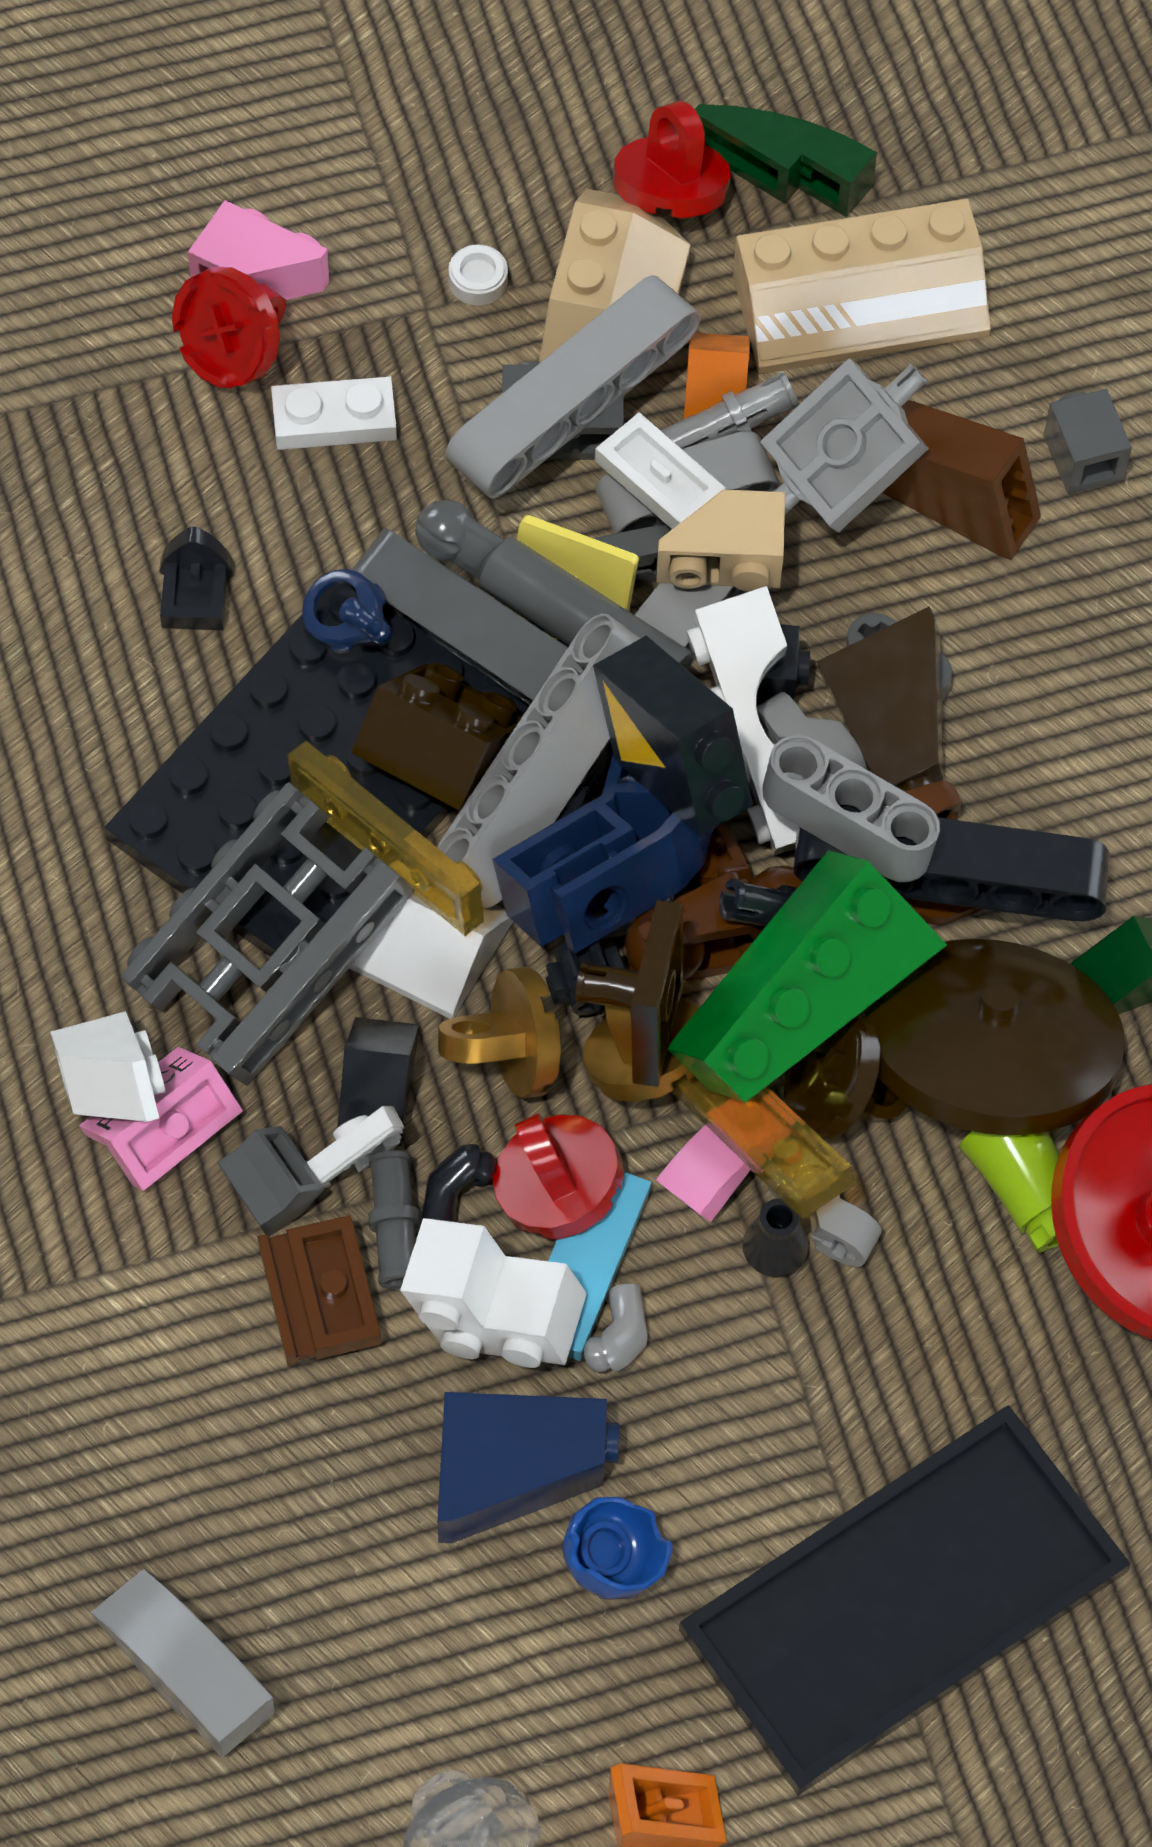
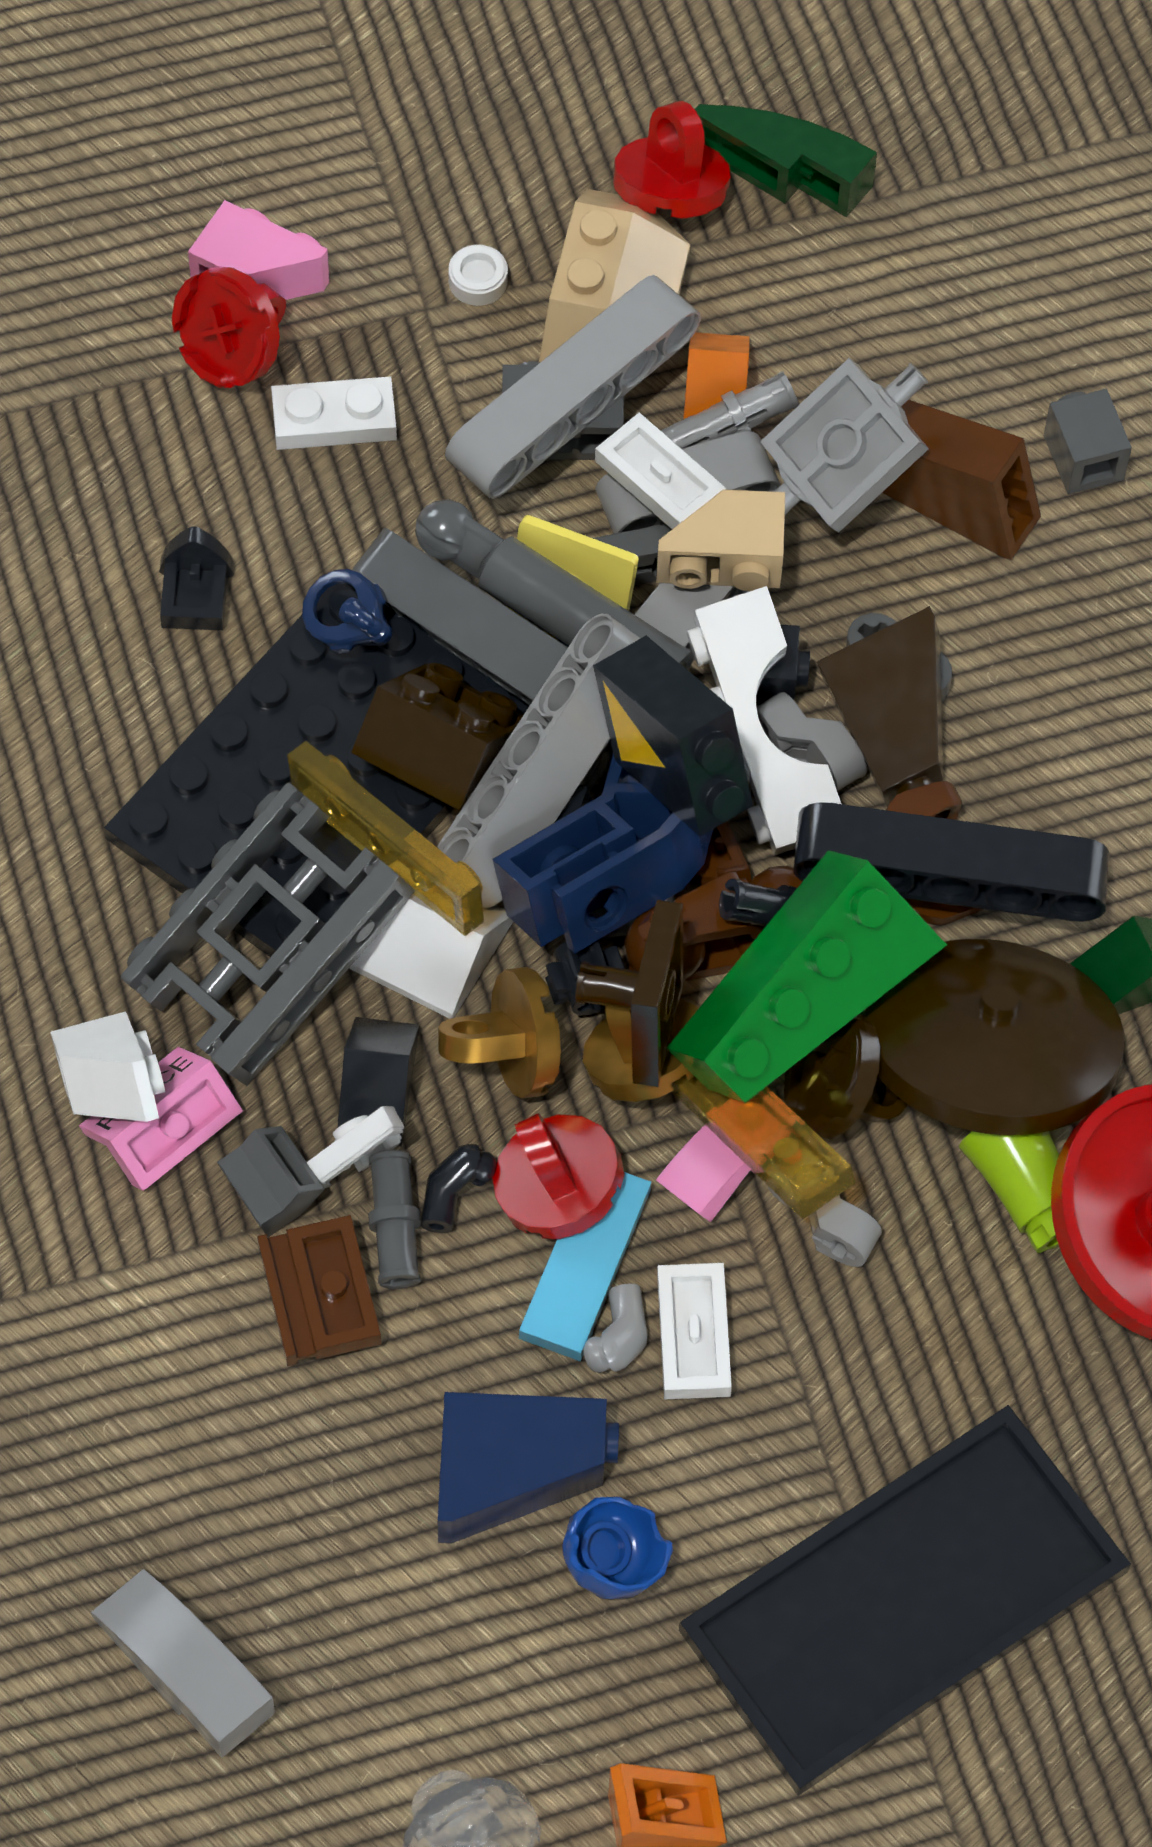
white brick [400,1218,587,1368] -> none
tan slope [733,199,991,374] -> none
black cone [742,1198,808,1277] -> none
light grey beam [762,735,940,882] -> none
none -> white plate [657,1263,732,1400]

